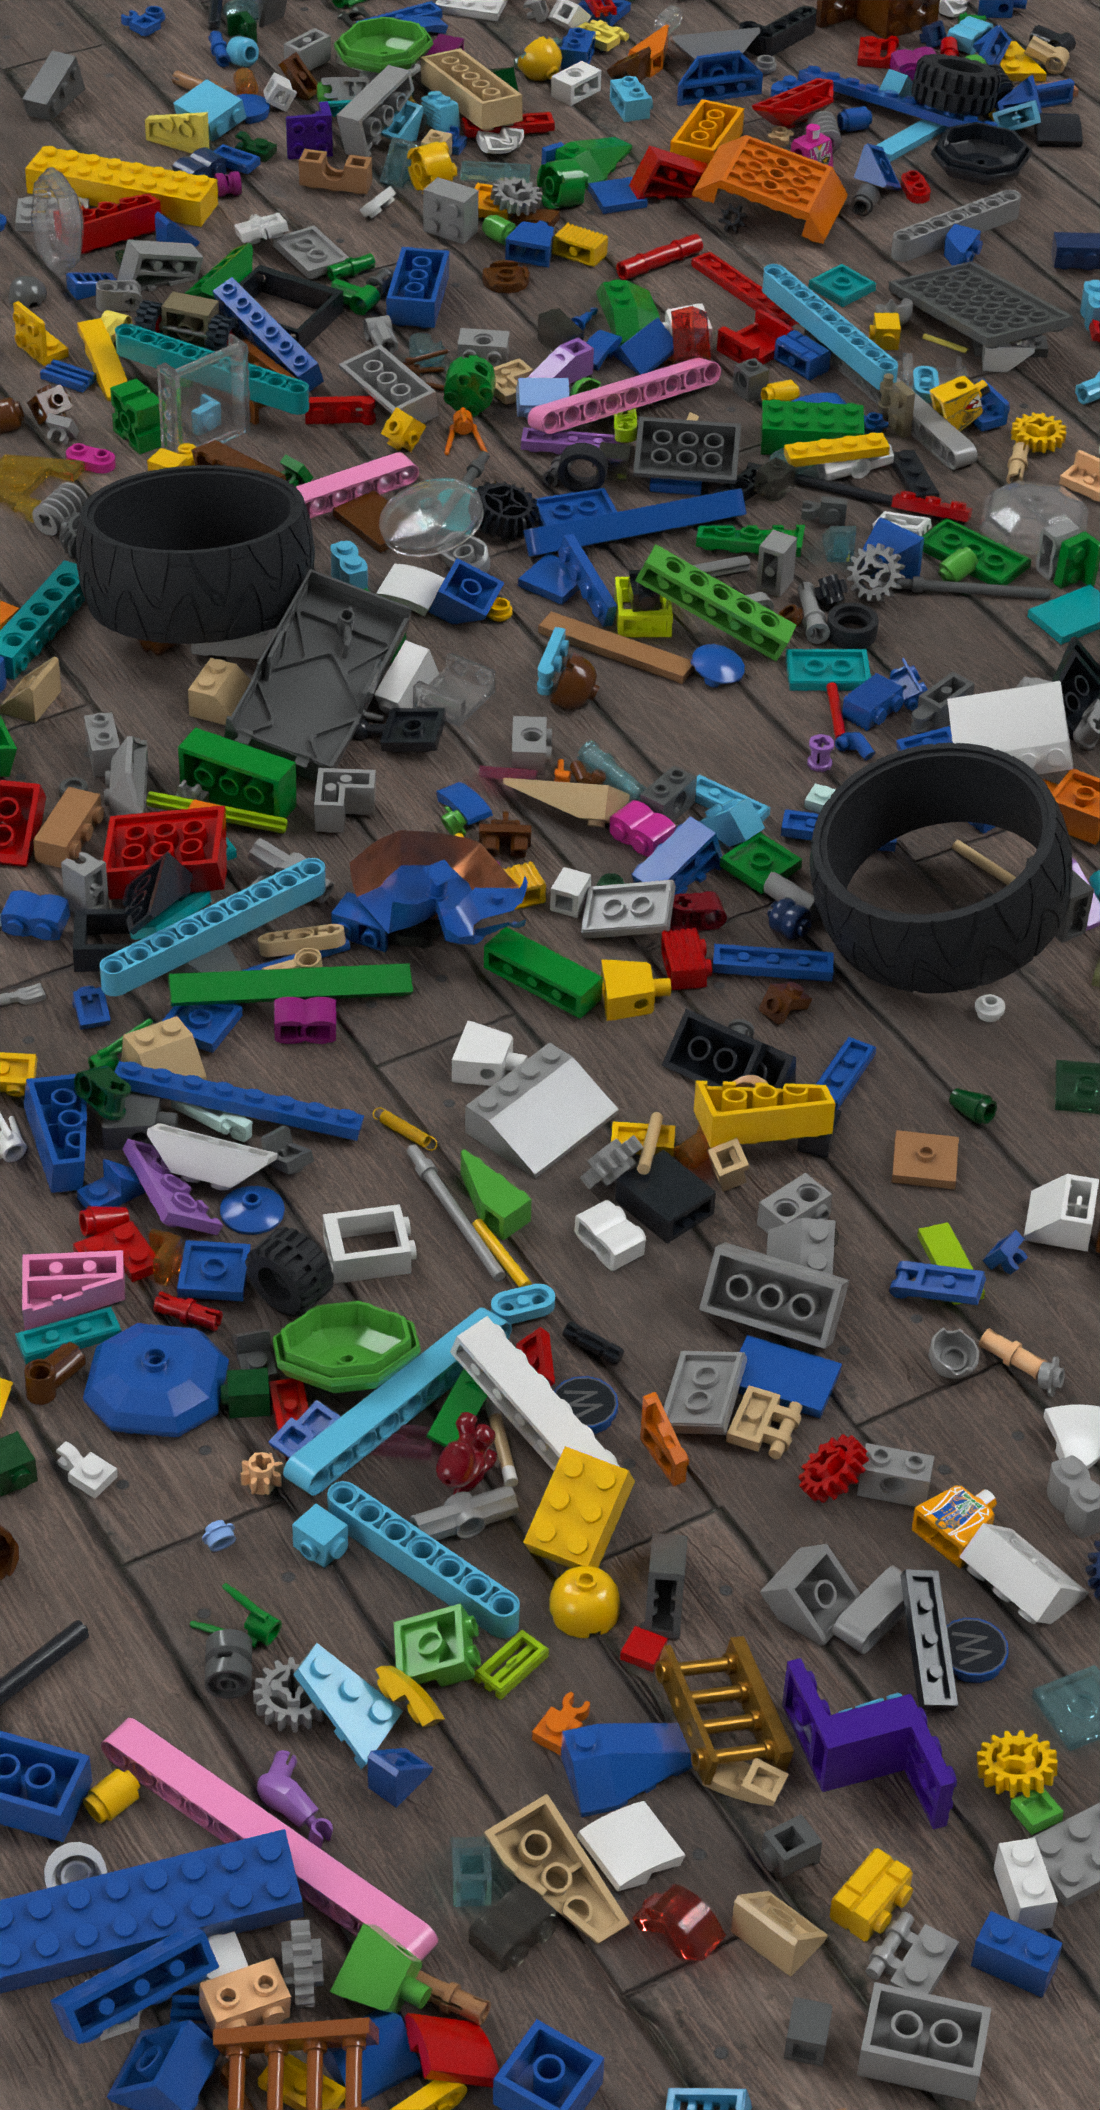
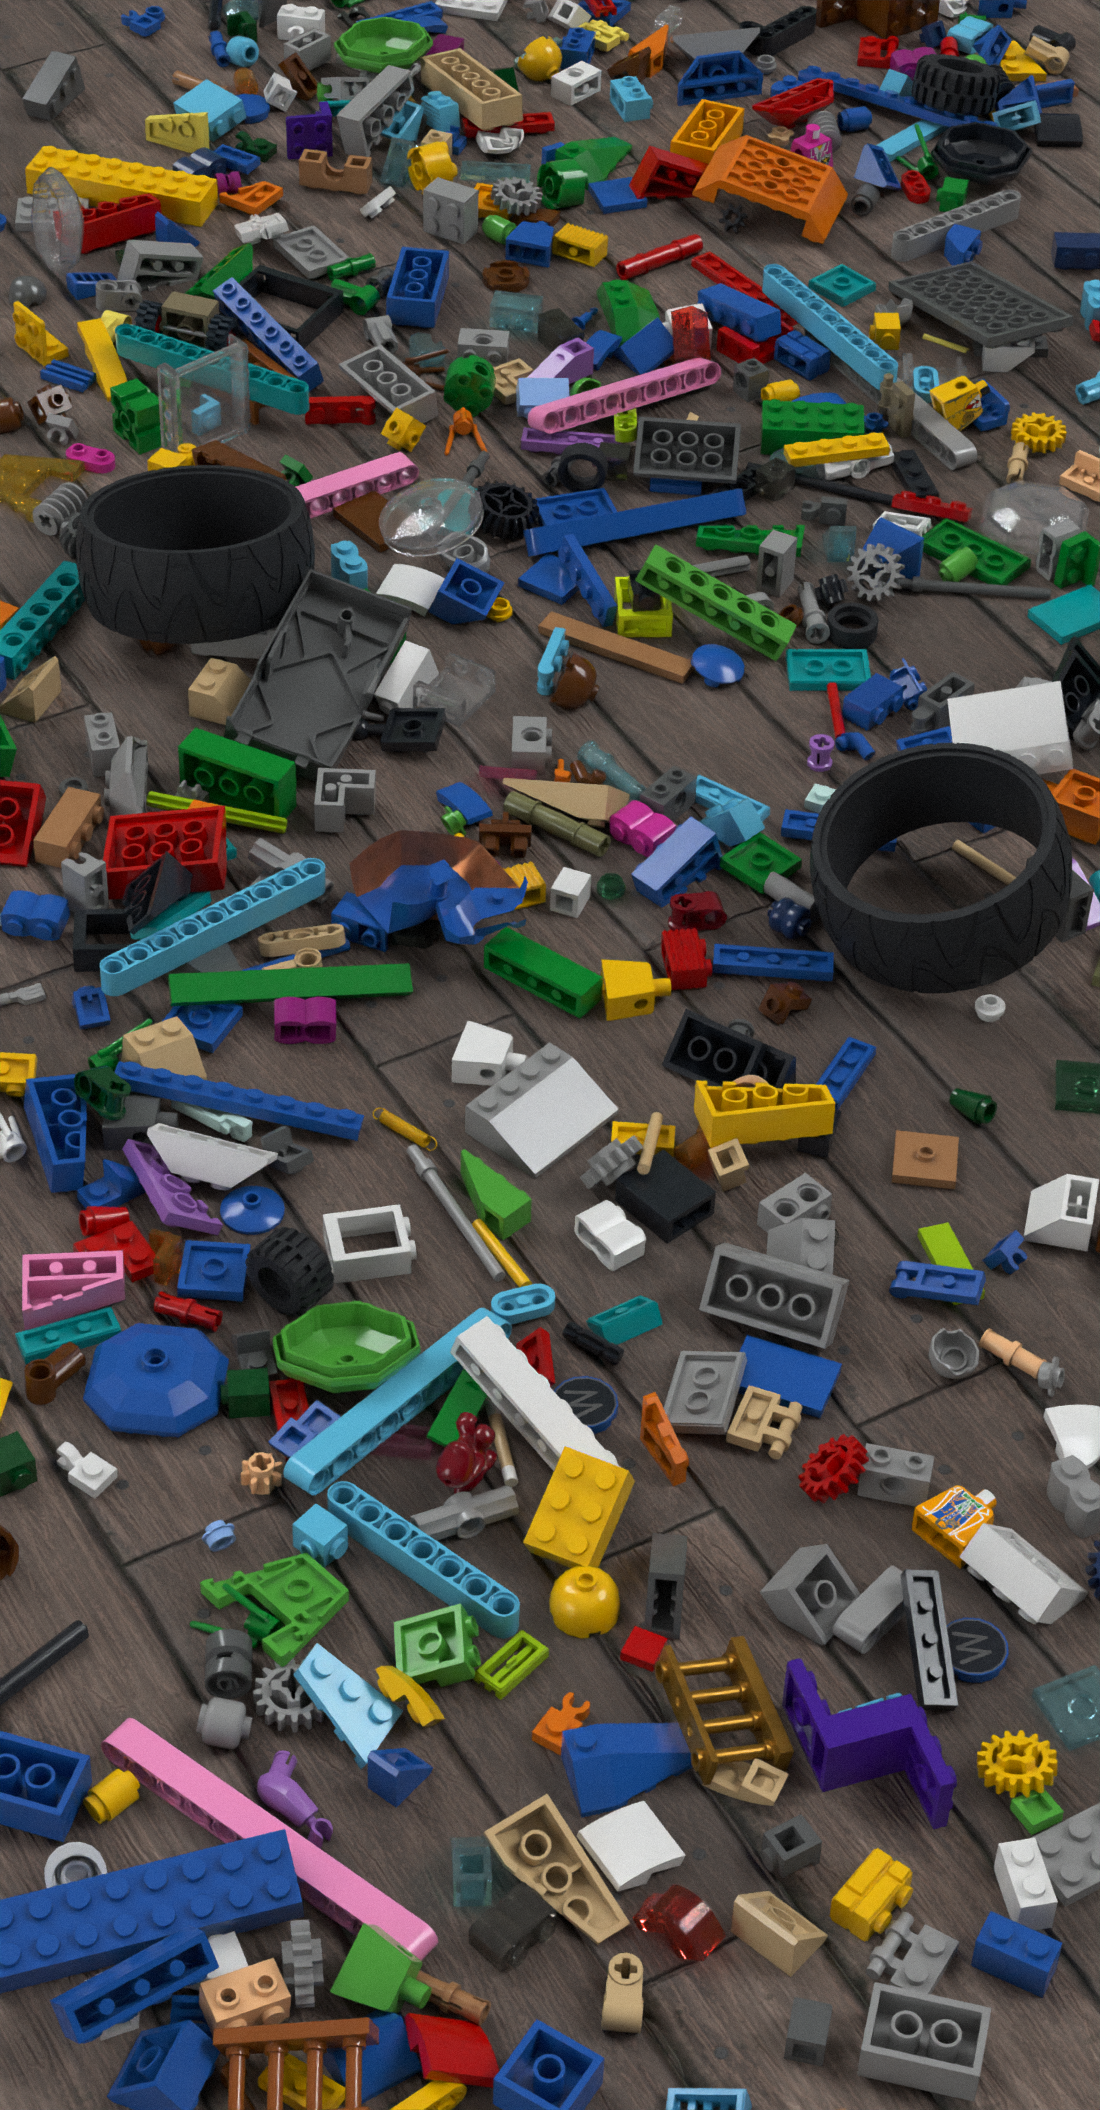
light grey tile [581,880,676,939] -> none
none -> light grey head [196,1697,252,1749]
none -> bright green wing [200,1553,349,1667]
none -> orange wing [219,181,283,216]
none -> white brick [277,4,325,41]
none -> clear light blue brick [489,290,543,333]
none -> olive piece [503,791,611,857]
none -> teal slope [586,1295,662,1345]
none -> tan piece [601,1953,643,2033]
none -> blue brick [697,283,781,342]
none -> green plant [896,124,939,180]
none -> green brick [936,177,969,212]

